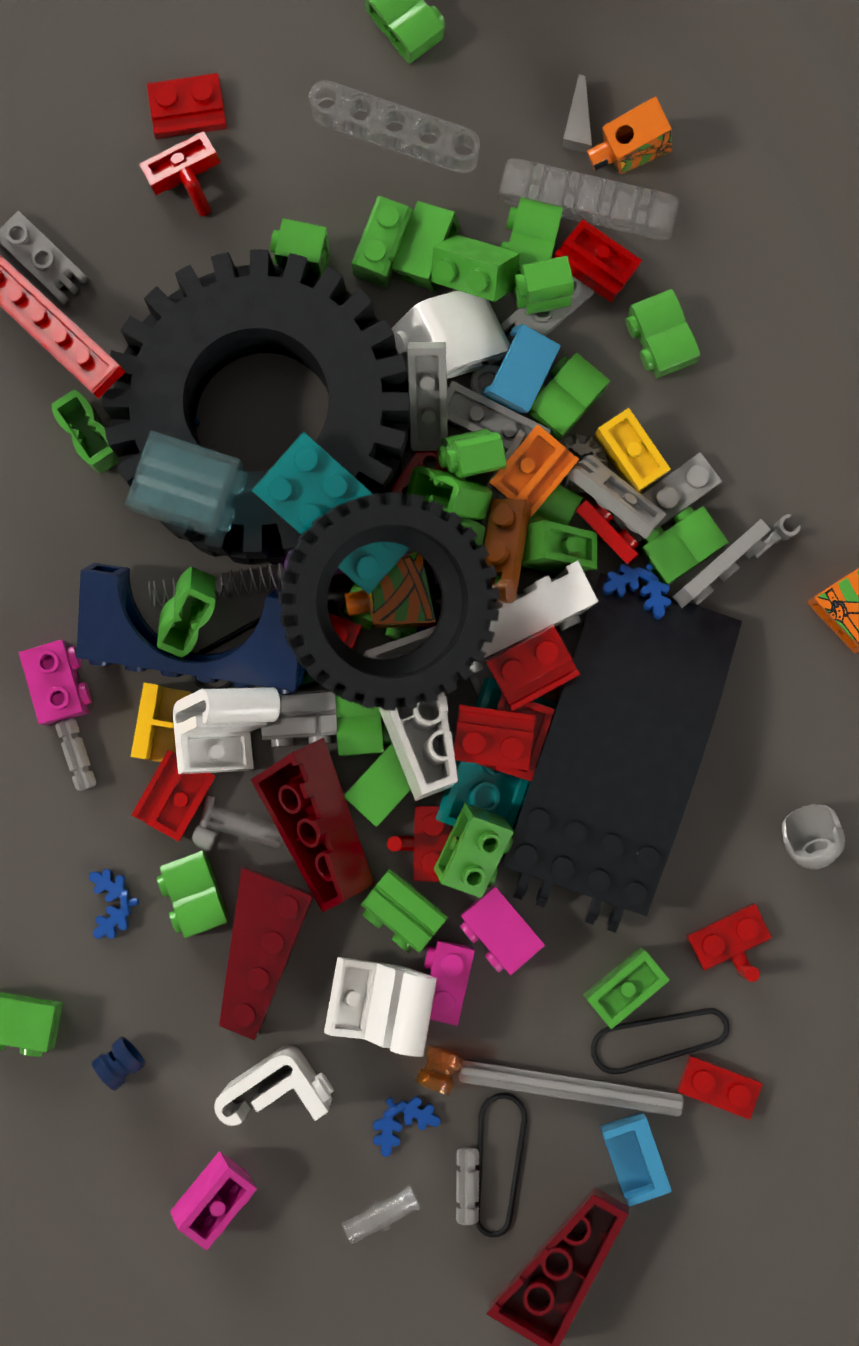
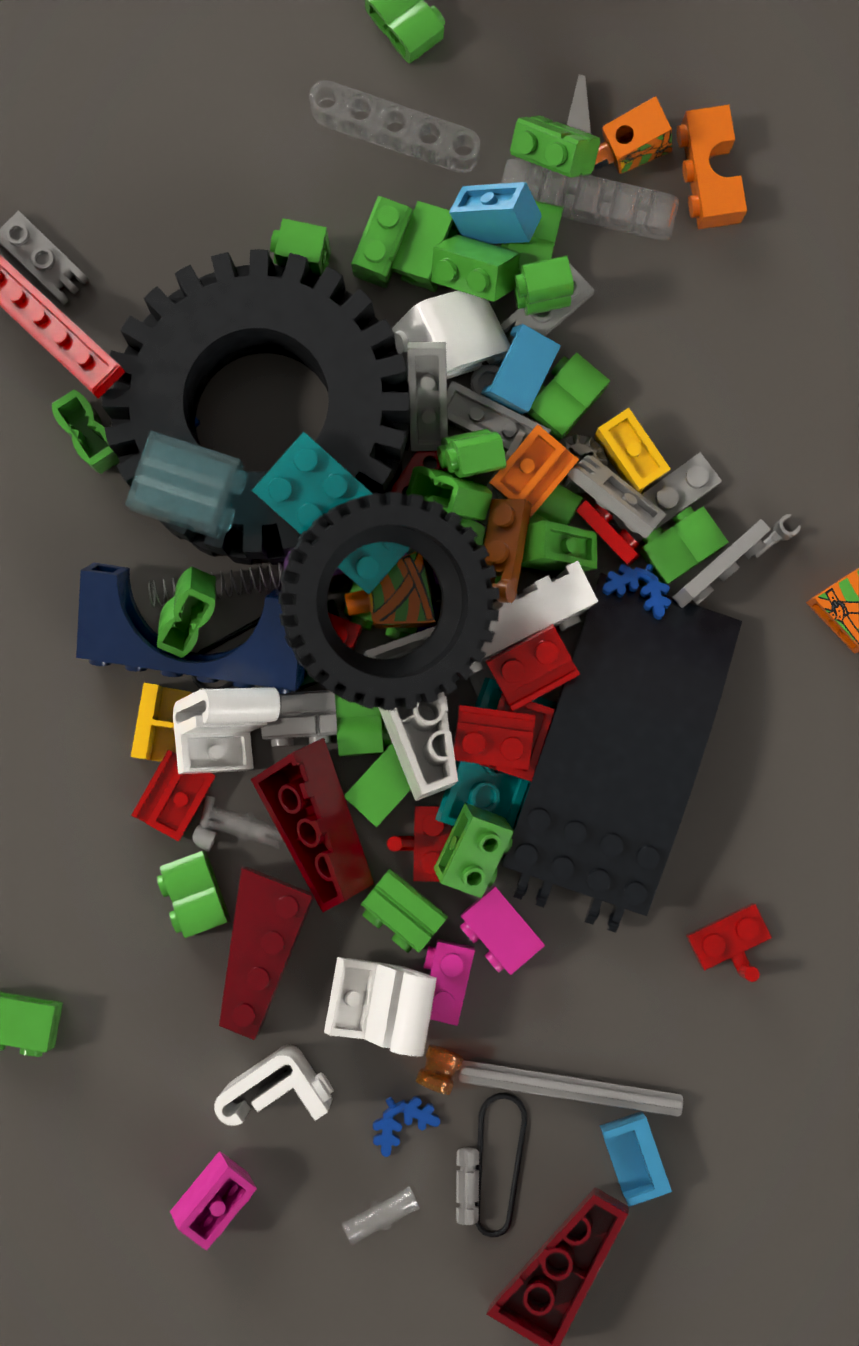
dark pink brick [18,639,92,726] -> none
light grey axle [55,718,96,791] -> none
blue animal [89,869,139,939] -> none
dark blue wheel [92,1036,146,1091] -> none
red plate [139,131,221,216] -> none
red plate [147,73,227,139] -> none
red plate [552,219,642,303] -> none
bright green panel [583,947,670,1030] -> none
black piece [591,1008,729,1074] -> none
bright green brick [625,289,700,379] -> none
red plate [677,1055,763,1120] -> none
light grey hair [782,804,846,870] -> none
none -> dark azure panel [449,182,541,244]
none -> bright green brick [510,115,600,178]
none -> orange arch [677,105,747,229]

